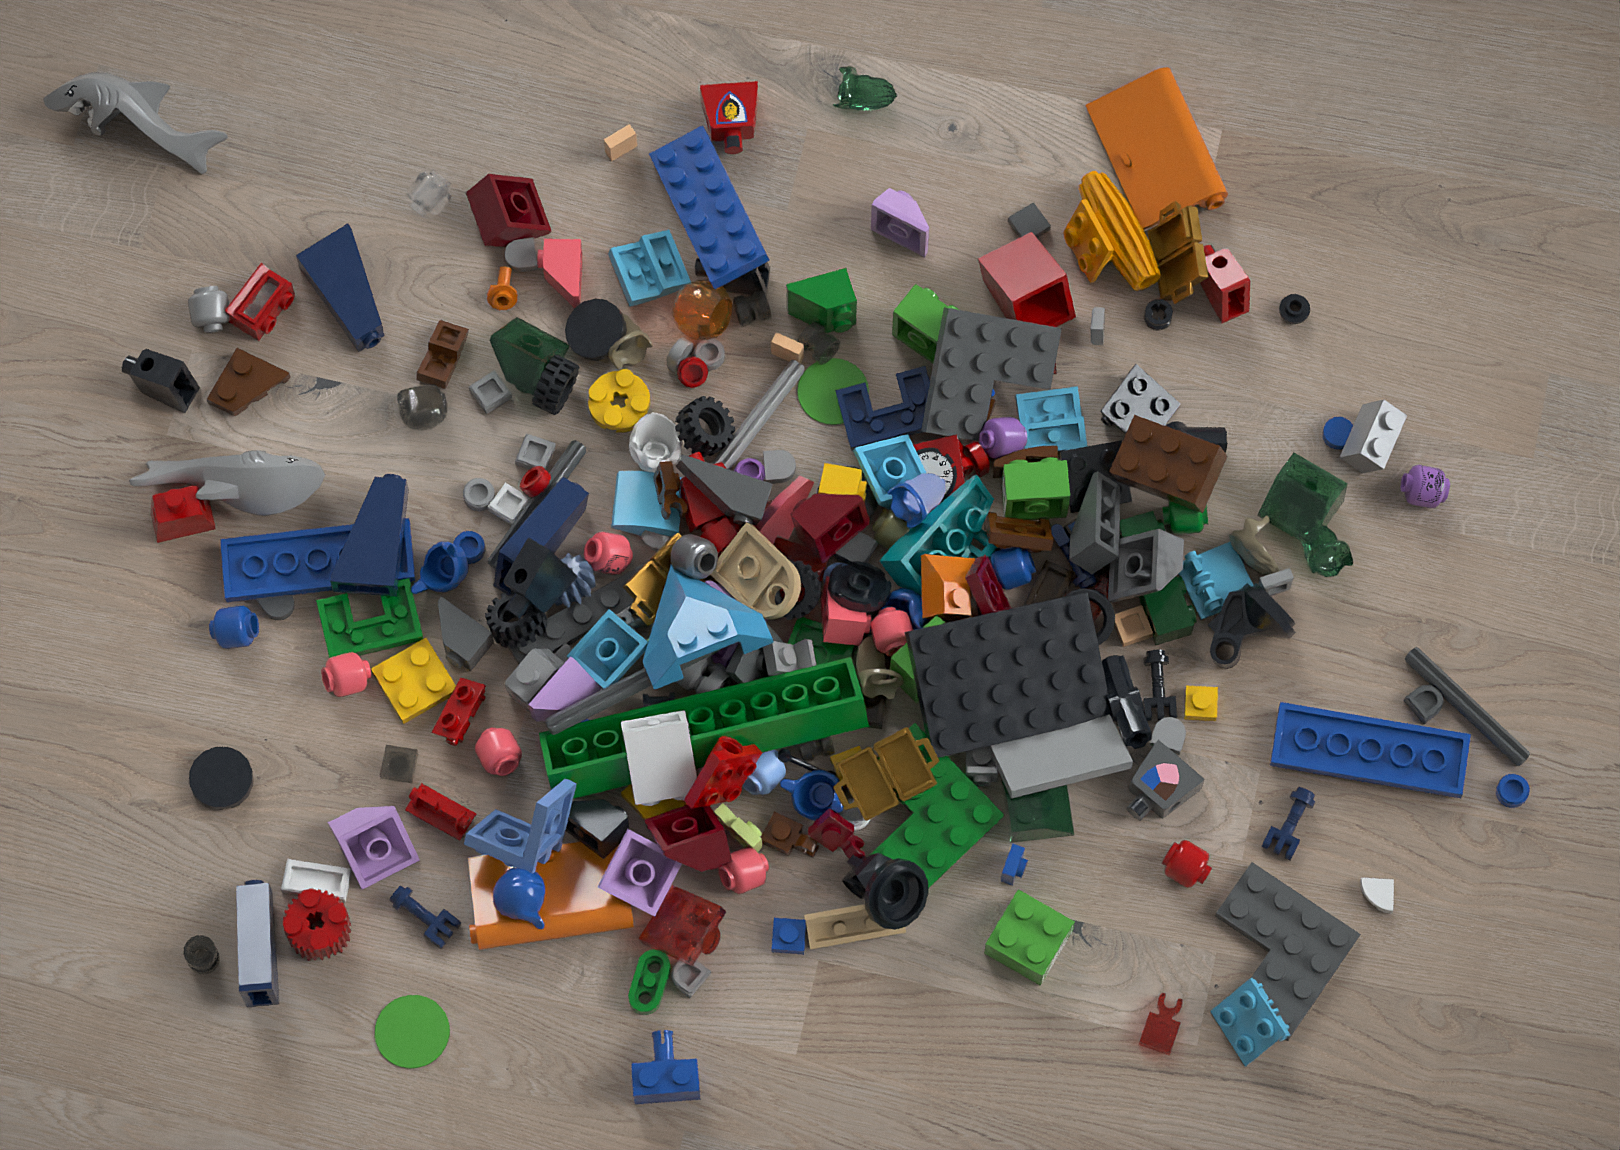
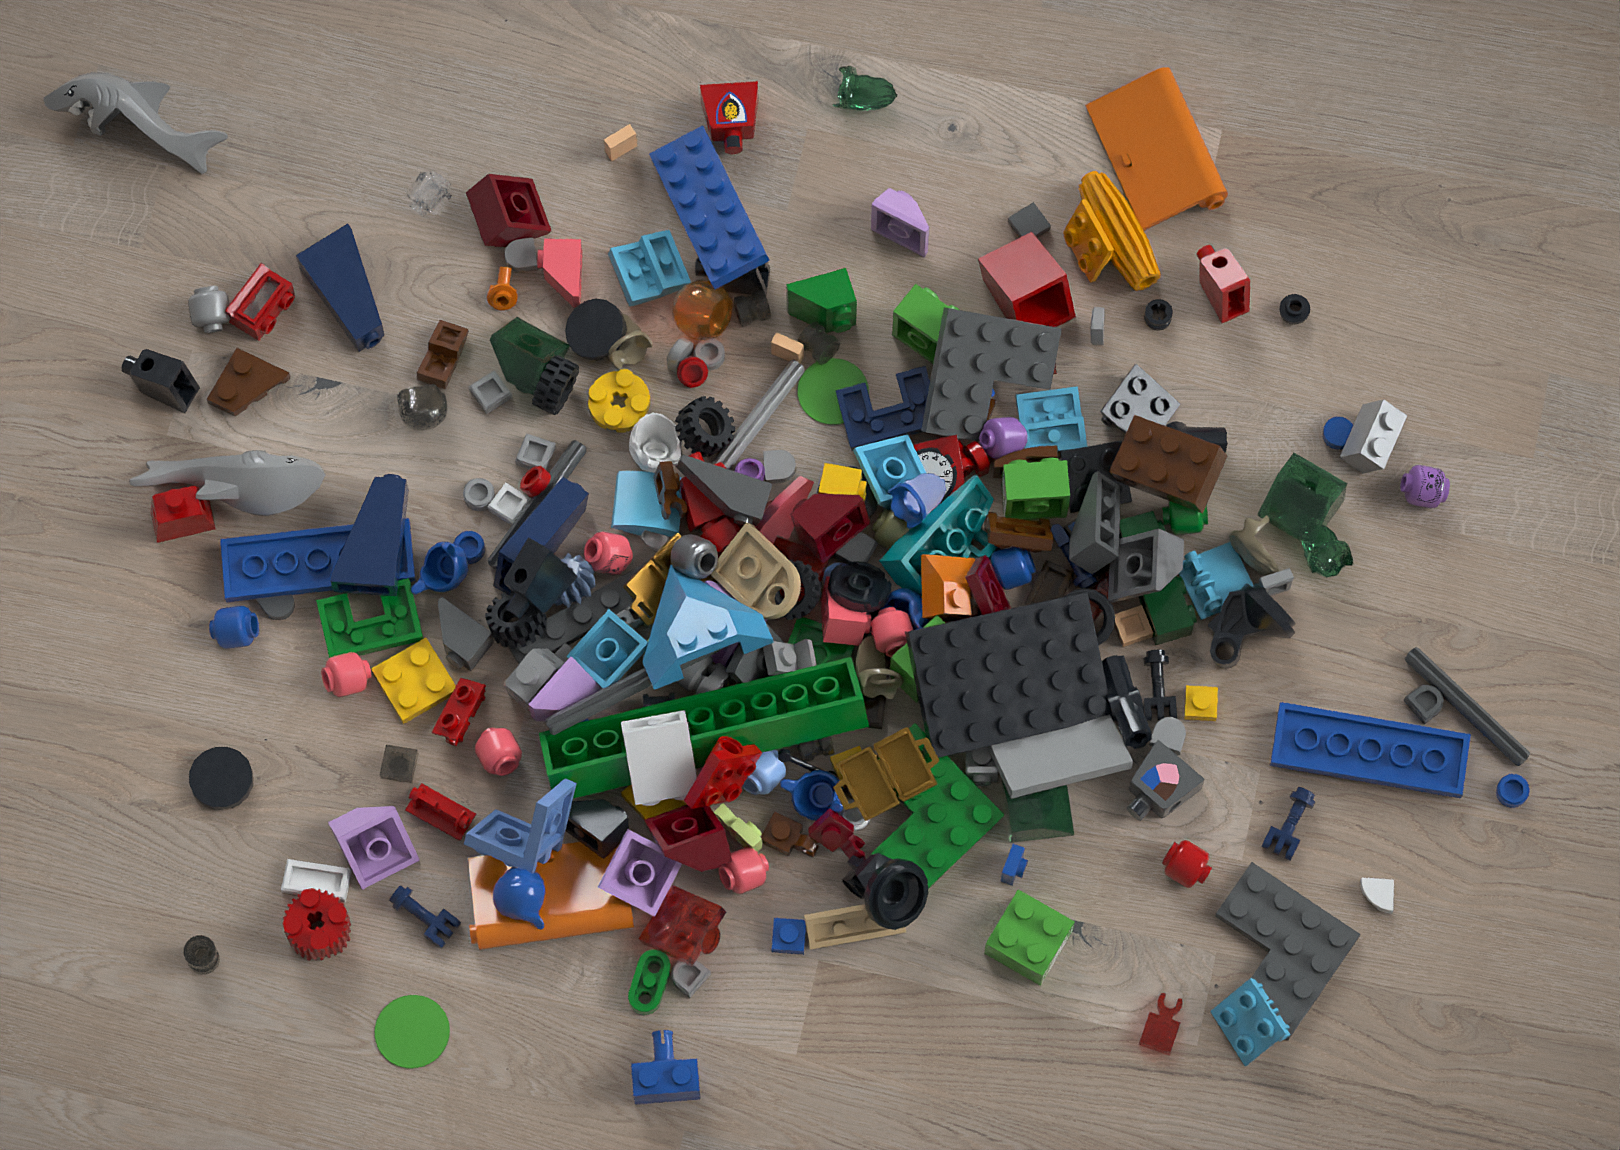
slope [236,880,280,1007] -> none
pearl gold piece [1148,201,1208,304] -> none

